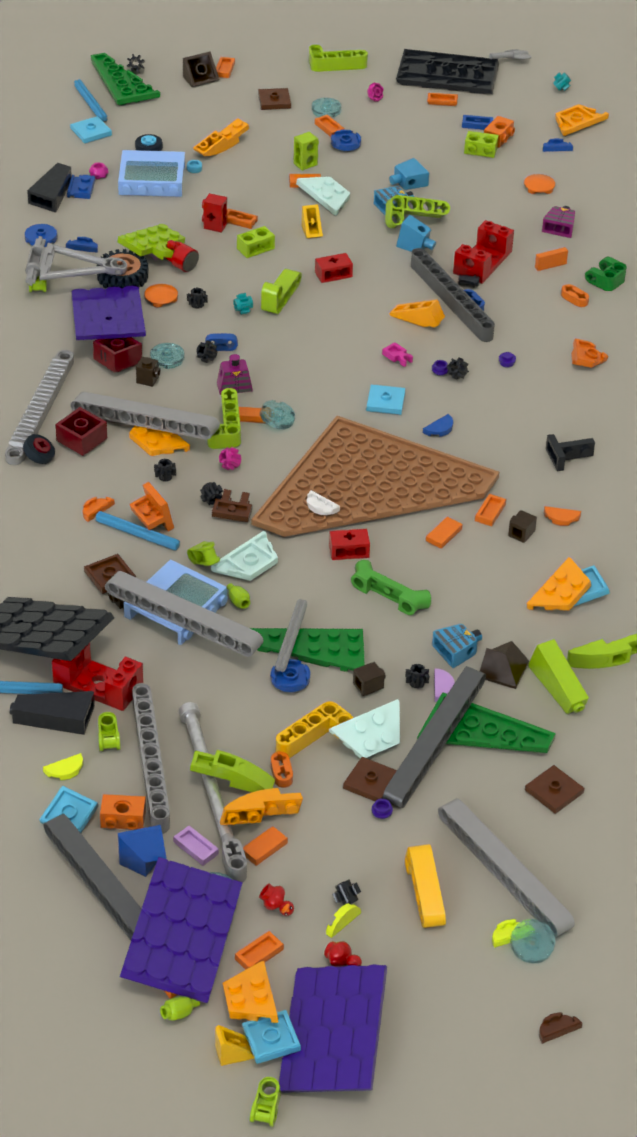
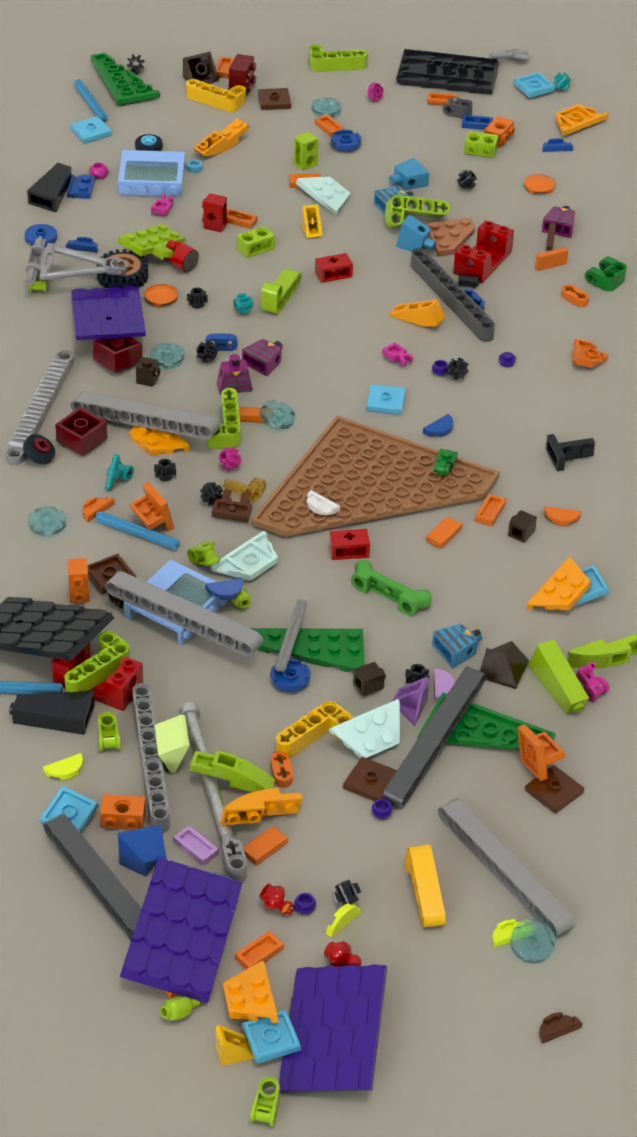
none -> clear light blue plate [28,506,66,536]
none -> lime beam [65,631,130,692]
none -> orange brick [67,558,90,603]
none -> teal piece [105,454,134,491]
none -> dark pink plate [151,194,174,216]
none -> yellowish green slope [155,715,190,774]
none -> yellow beam [186,79,246,112]
none -> blue tile [205,578,243,600]
none -> clear yellow piece [223,477,266,501]
none -> dark red brick [229,54,256,97]
none -> magenta torso [242,339,283,376]
none -> dark purple plate [294,893,316,914]
none -> medium lavender slope [393,677,429,727]
none -> nougat plate [425,218,475,256]
none -> green plate [434,449,458,476]
none -> dark grey piece [443,97,473,119]
none -> black gear [457,170,477,189]
none -> medium azure plate [514,72,555,98]
none -> orange bracket [518,725,565,781]
none -> reddish brown tile [546,223,556,251]
none -> dark pink piece [575,662,609,702]

